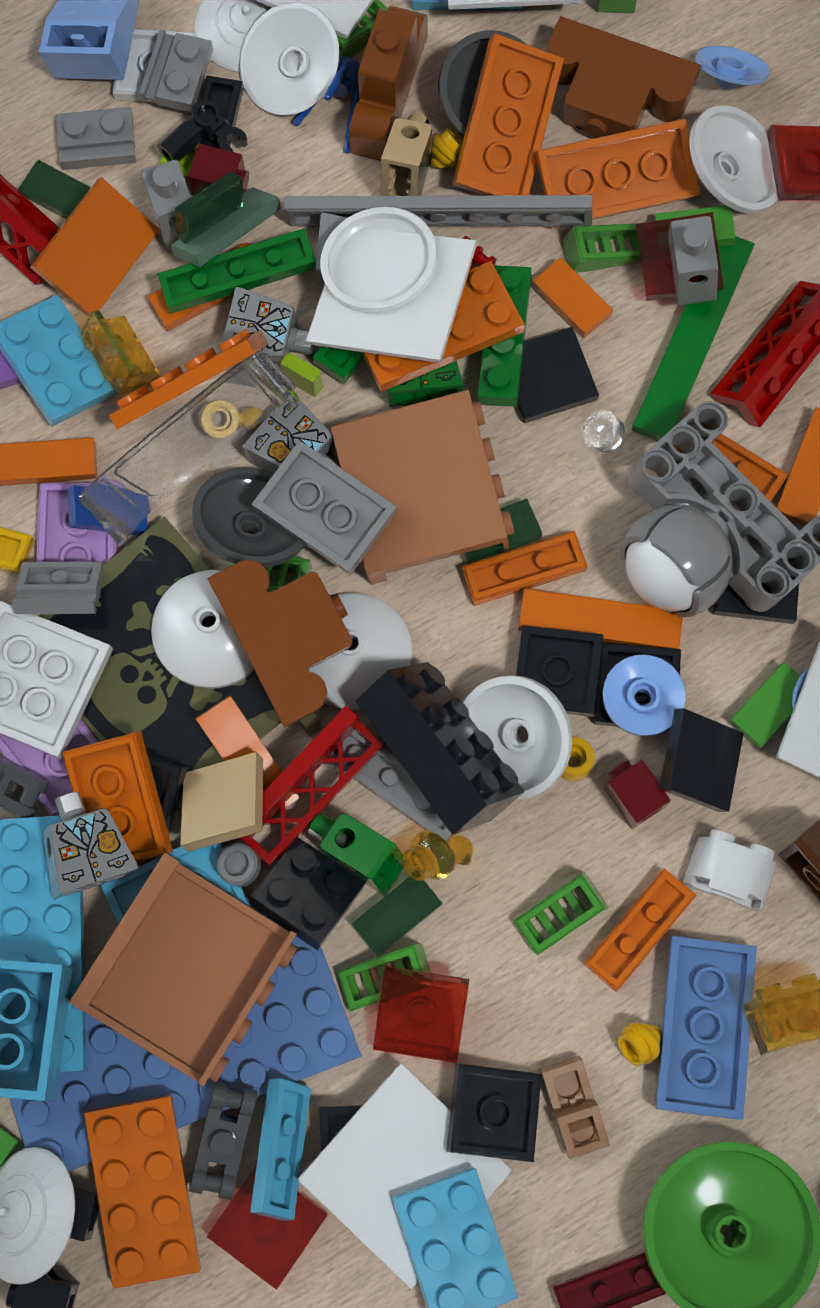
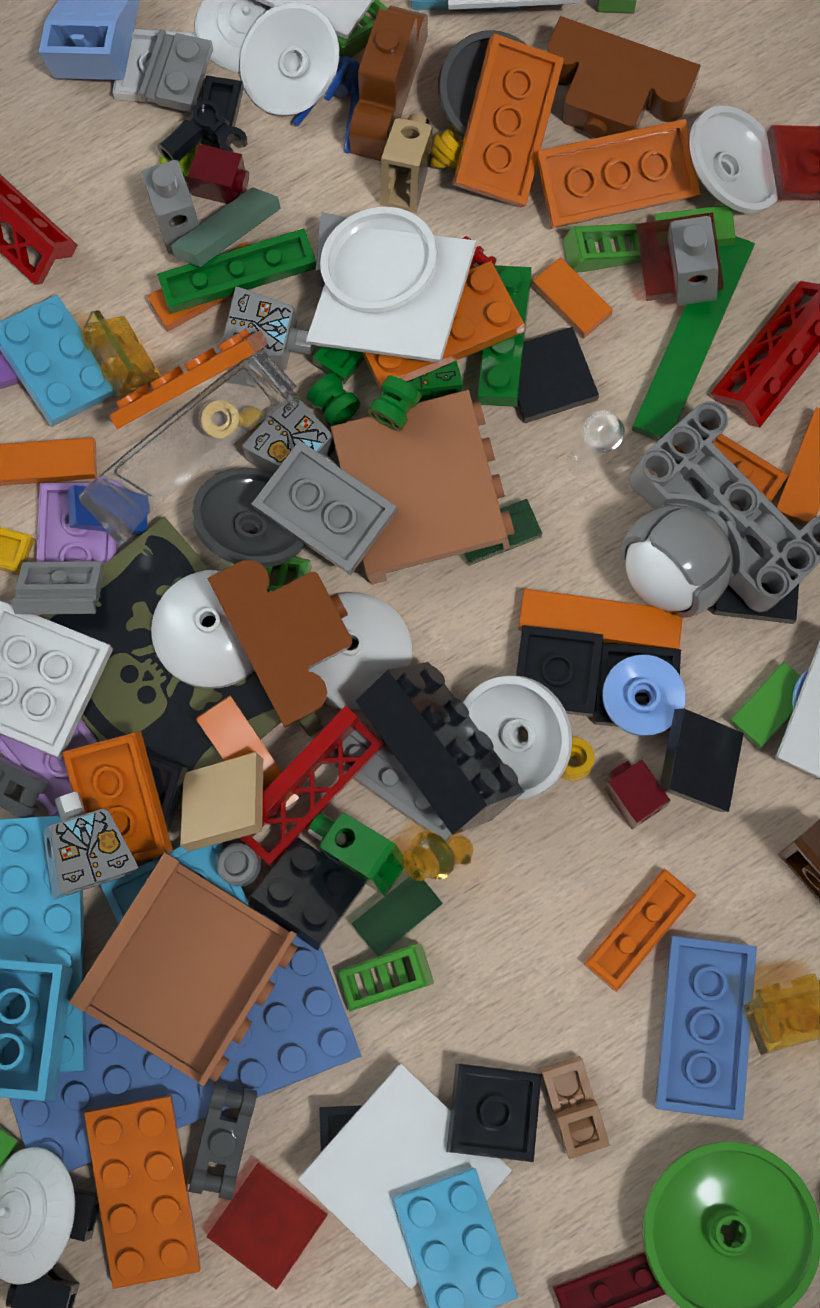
clear green tile [18,159,91,220] -> none
orange tile [30,177,160,318] -> none
light grey plate [56,107,136,170] -> none
clear green tile [175,171,243,244] -> none
medium azure plate [250,1078,311,1221] -> none
lime tile [280,353,323,398] -> none
light grey tile [284,195,593,226] -> none
clear red tile [373,966,470,1063] -> none
orange tile [461,530,588,606] -> none
bright green slope [513,872,608,955] -> none
yellow plate [618,1022,661,1066] -> none
white cylinder [683,829,776,913] -> none
light blue dish [696,46,769,89] -> none
none -> green wheel [306,373,361,427]
none -> green wheel [367,375,422,431]

